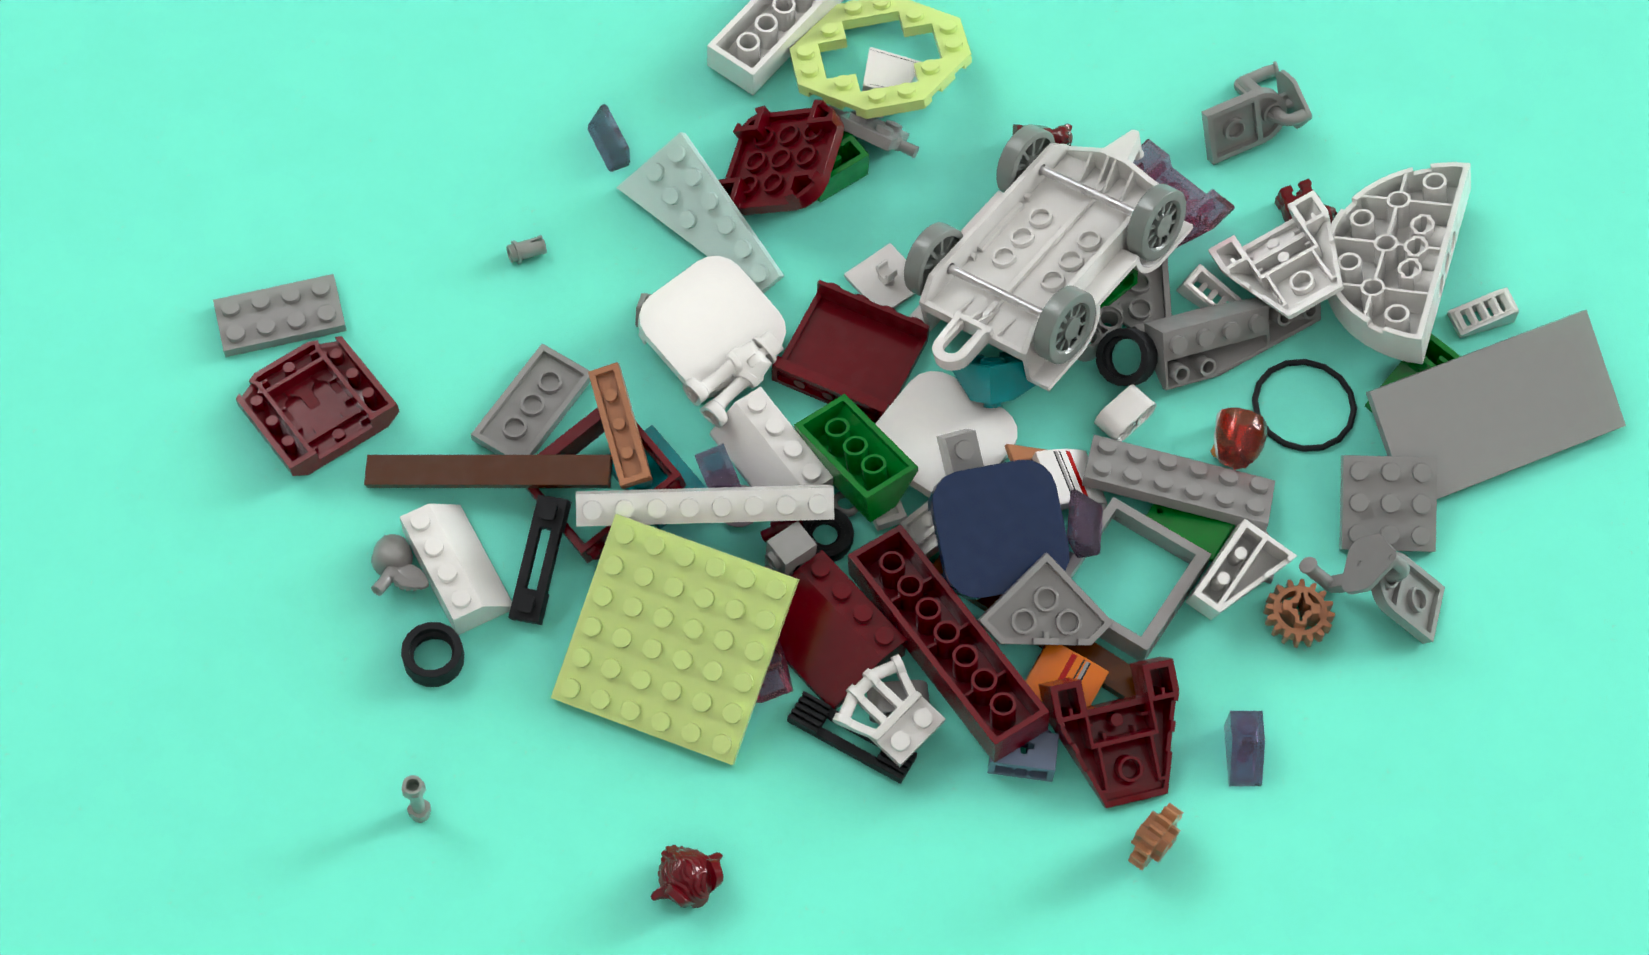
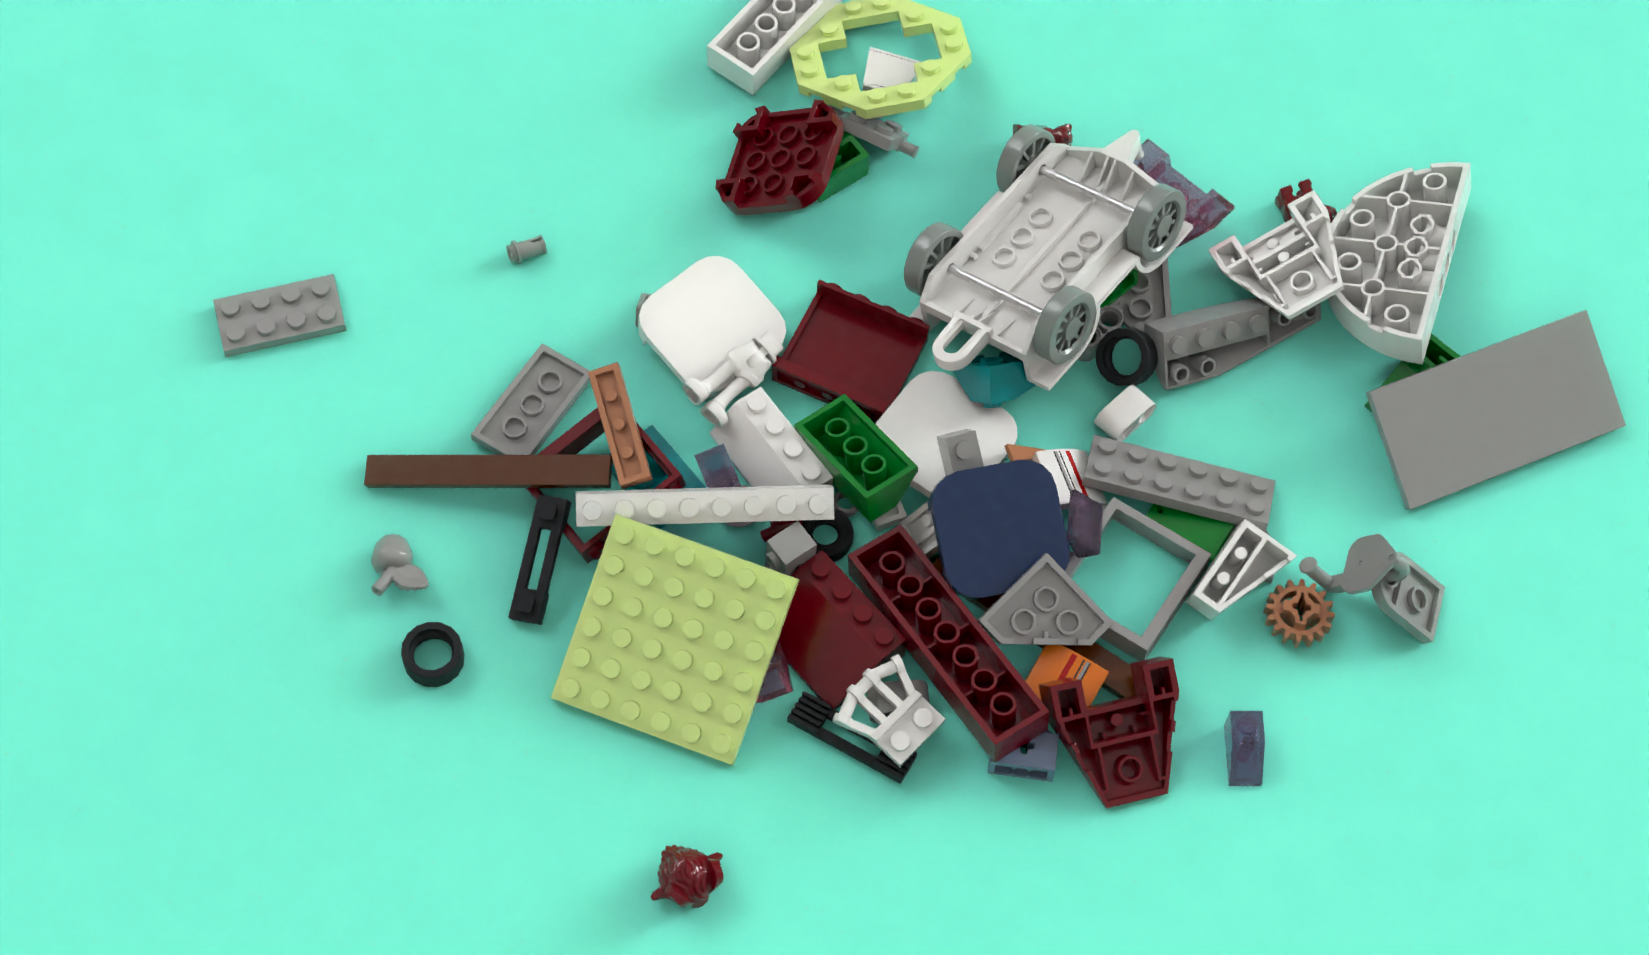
dark red wedge [236,336,400,476] -> none
white slope [400,504,512,635] -> none
light grey bar [401,775,431,823] -> none
slope [588,104,630,172] -> none
light aqua wing [616,132,784,294] -> none
white piece [844,243,915,308] -> none
nougat gear [1128,803,1184,870] -> none
white slope [1176,264,1242,308] -> none
light grey plate [1201,61,1312,165] -> none
clear red piece [1210,408,1267,470] -> none
black piece [1252,359,1357,452] -> none
light grey plate [1339,455,1437,552] -> none
white slope [1447,287,1519,338] -> none

